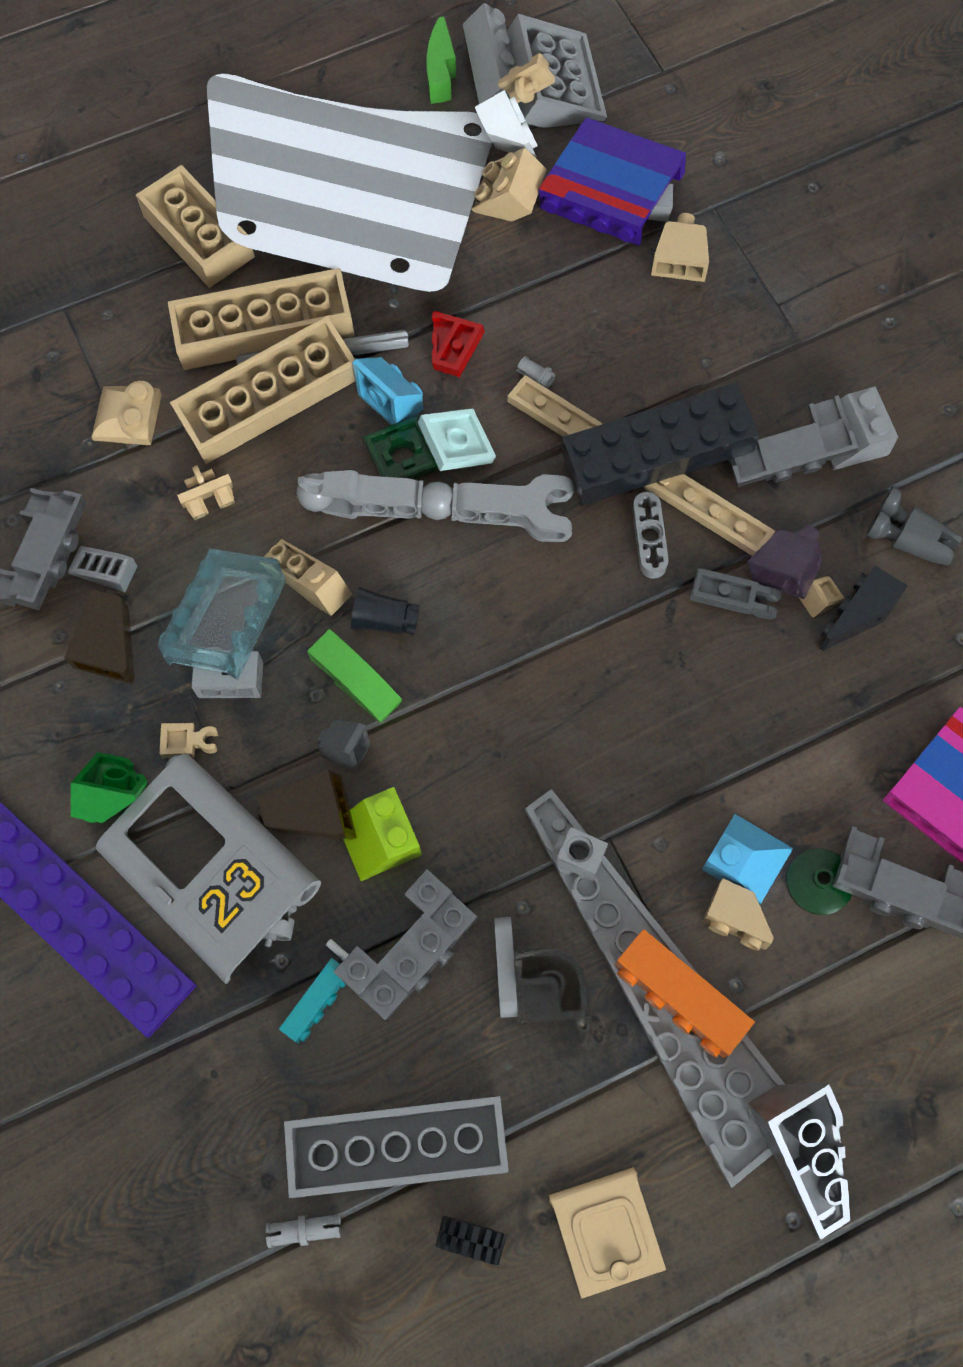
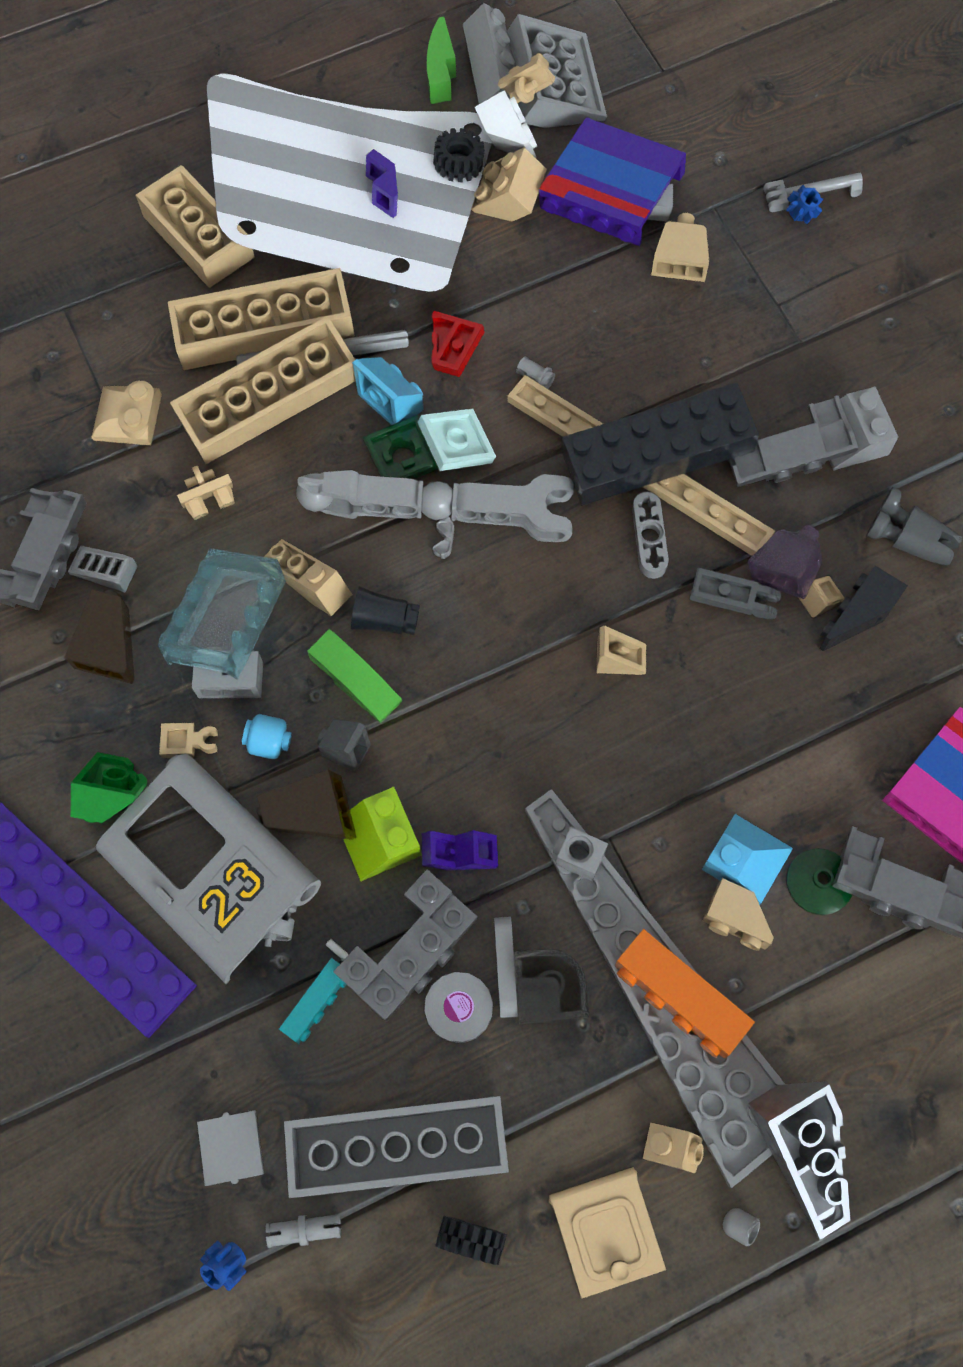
none -> light grey piece [197,1110,264,1186]
none -> blue gear [200,1240,246,1291]
none -> medium azure head [242,714,292,759]
none -> dark purple slope [366,149,398,218]
none -> dark purple slope [421,830,498,870]
none -> light grey tile [424,972,493,1043]
none -> light grey piece [432,516,454,559]
none -> black tyre [433,128,485,182]
none -> tan slope [597,626,646,675]
none -> tan bracket [643,1123,704,1173]
none -> light grey piece [723,1208,760,1246]
none -> light grey hinge [763,172,863,212]
none -> blue gear [786,185,823,224]

